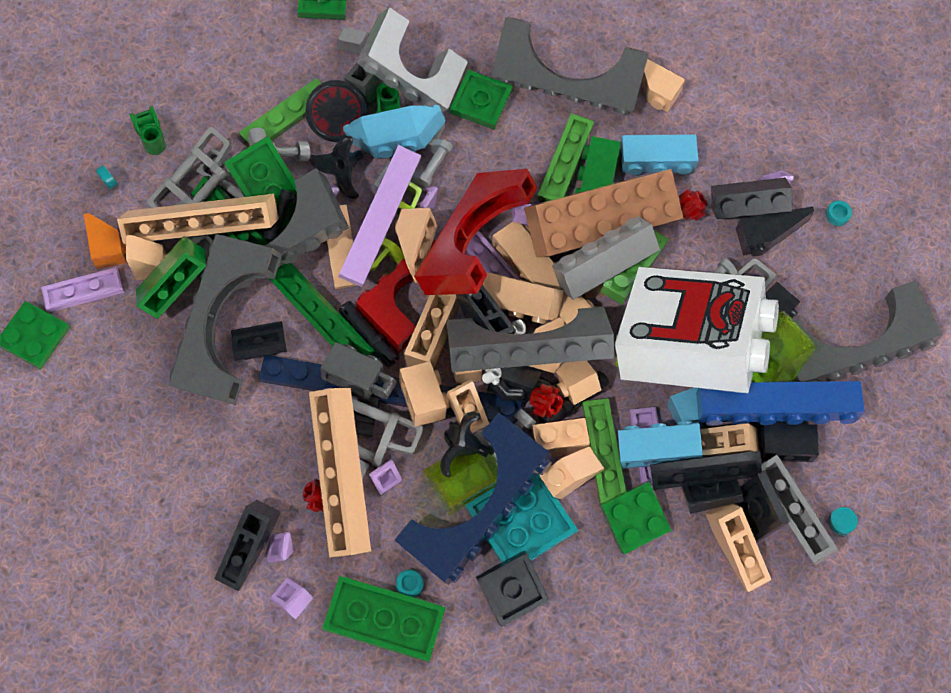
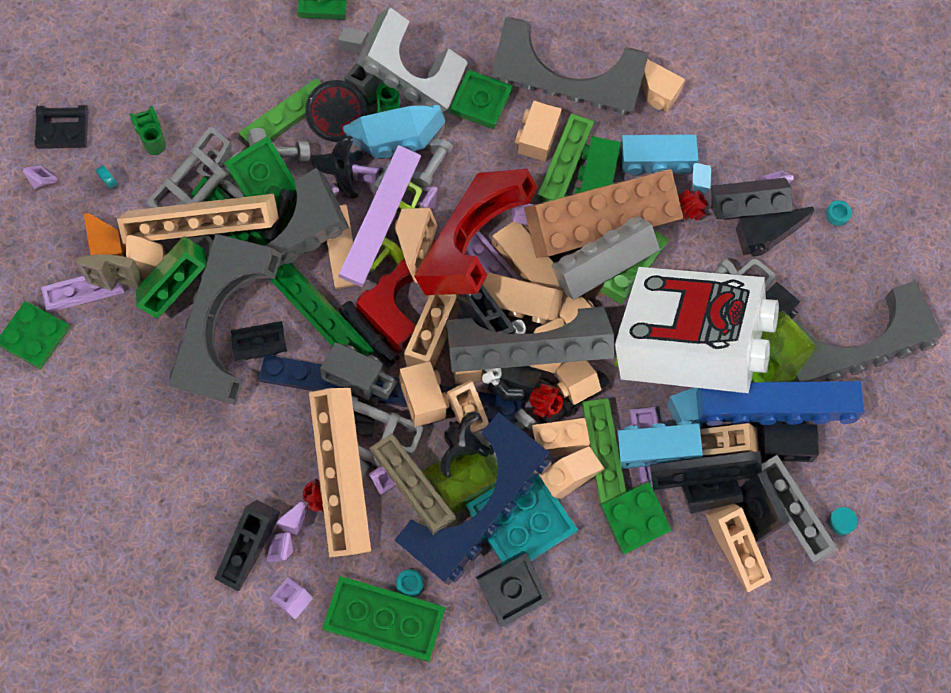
none -> lavender slope [23,166,58,189]
none -> black plate [34,105,89,149]
none -> dark tan slope [76,254,144,291]
none -> lavender slope [276,502,307,535]
none -> lavender slope [352,164,380,184]
none -> dark tan tile [370,433,456,535]
none -> light nougat brick [515,101,562,162]
none -> medium azure slope [693,163,711,195]

